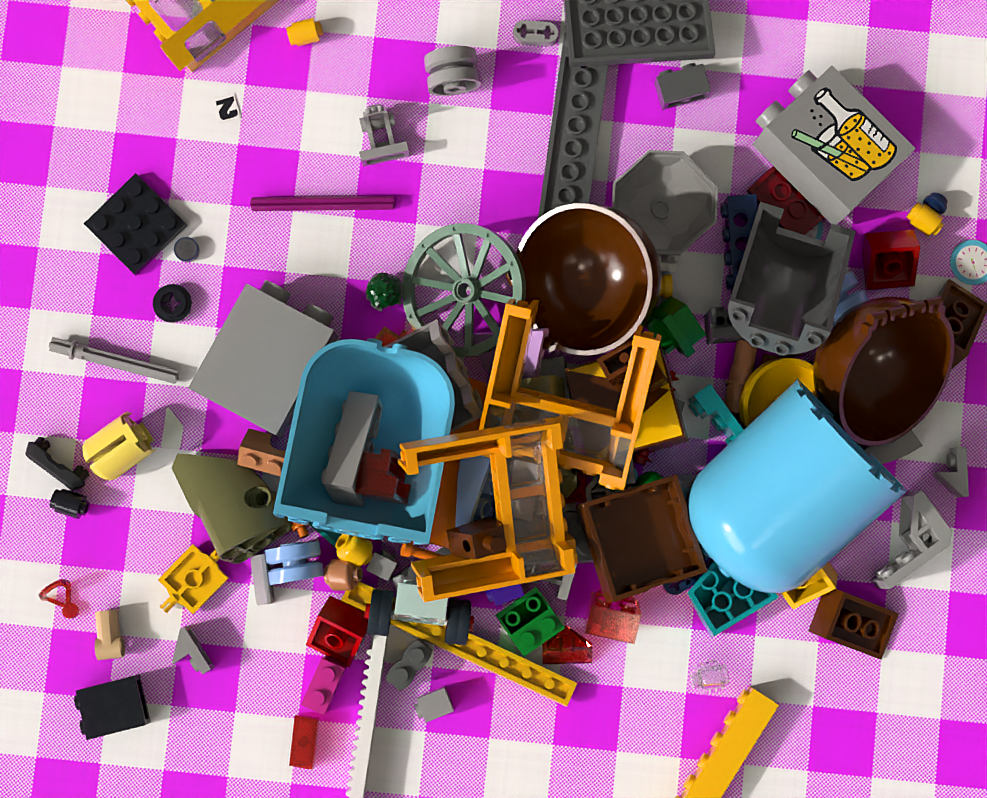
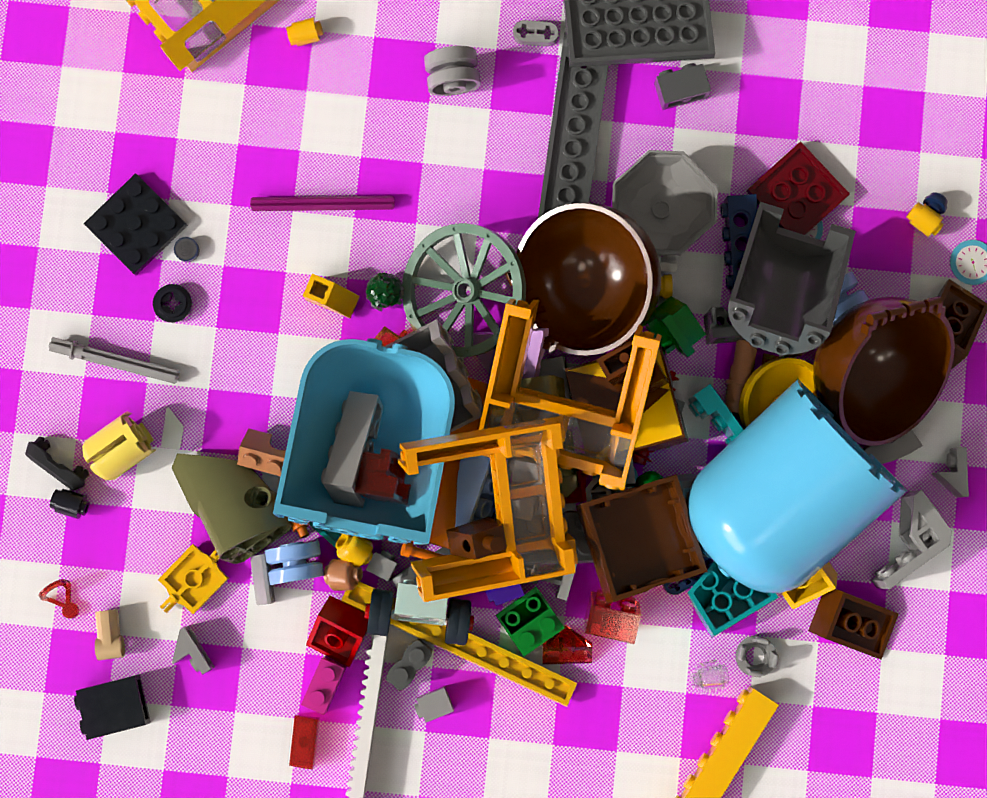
light grey brick [188,280,338,439] -> none
sticker [213,93,241,124] -> none
light grey tile [359,104,410,167] -> none
light grey brick [752,66,916,225] -> none
red slope [862,230,921,290] -> none
none -> yellow slope [303,274,360,319]
none -> light grey piece [736,636,779,677]

